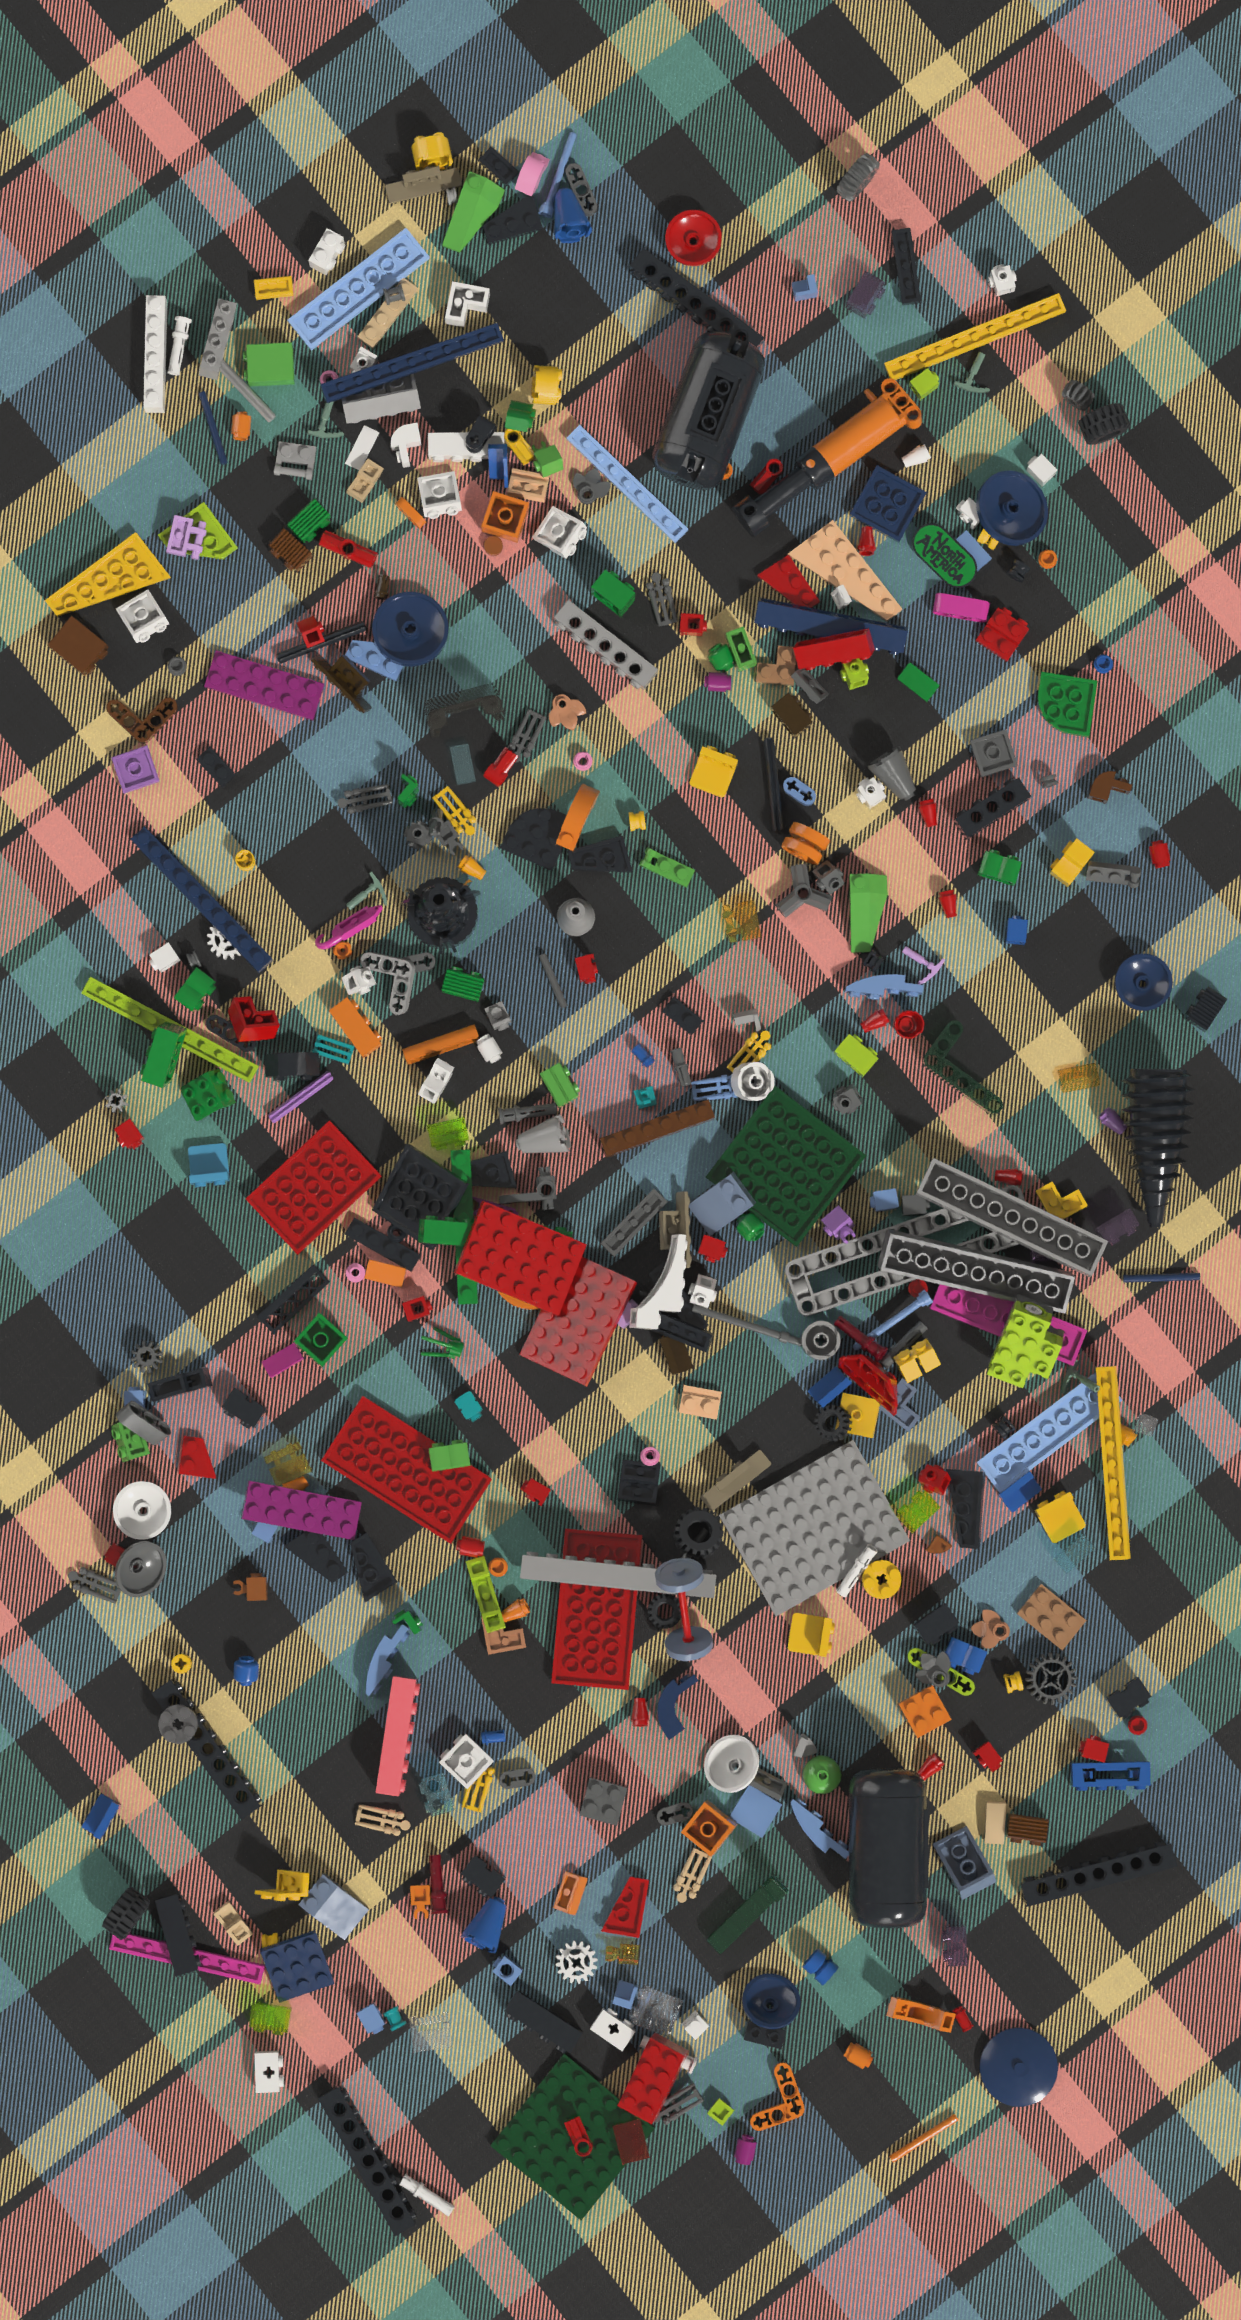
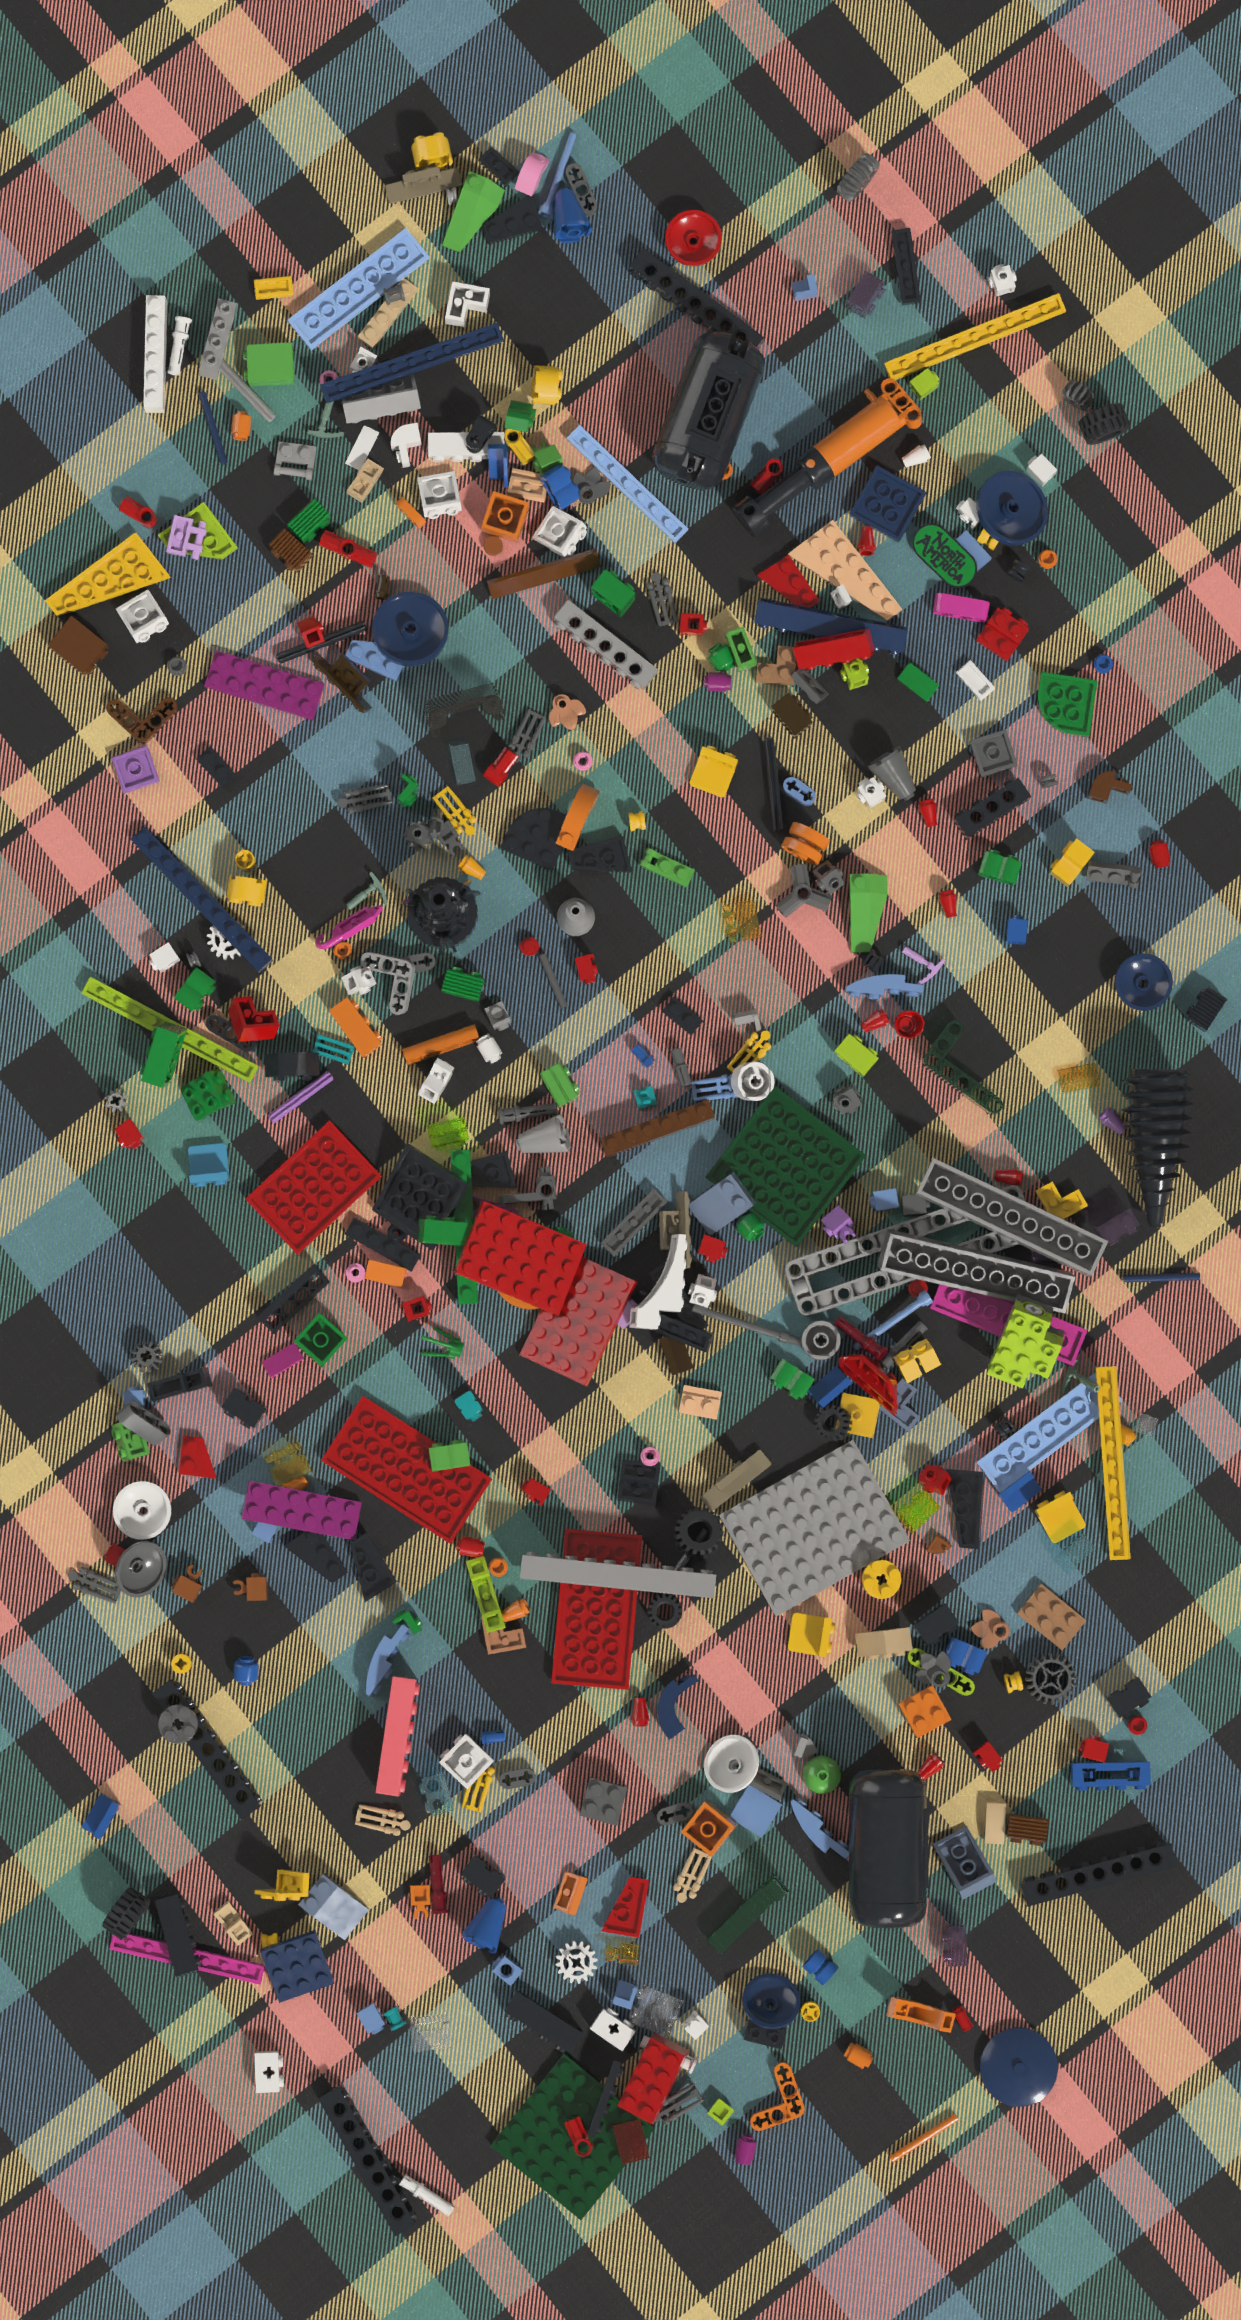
clear neon green brick [249,2002,292,2035] -> none
white brick [308,228,345,275] -> none
sand blue piece [655,1558,713,1661] -> none
white pin [836,1544,878,1597] -> none
sand green piece [954,352,990,393] -> none
none -> red piece [119,496,157,528]
none -> dark orange brick [171,1564,203,1603]
none -> yellow brick [226,875,267,907]
none -> reddish brown tile [487,548,601,600]
none -> red plate [520,937,539,956]
none -> blue brick [540,465,580,510]
none -> black plate [588,2058,624,2137]
none -> green brick [770,1358,815,1400]
none -> yellow wheel [800,2001,820,2022]
none -> tan brick [855,1627,912,1660]
none -> white tile [956,660,995,701]

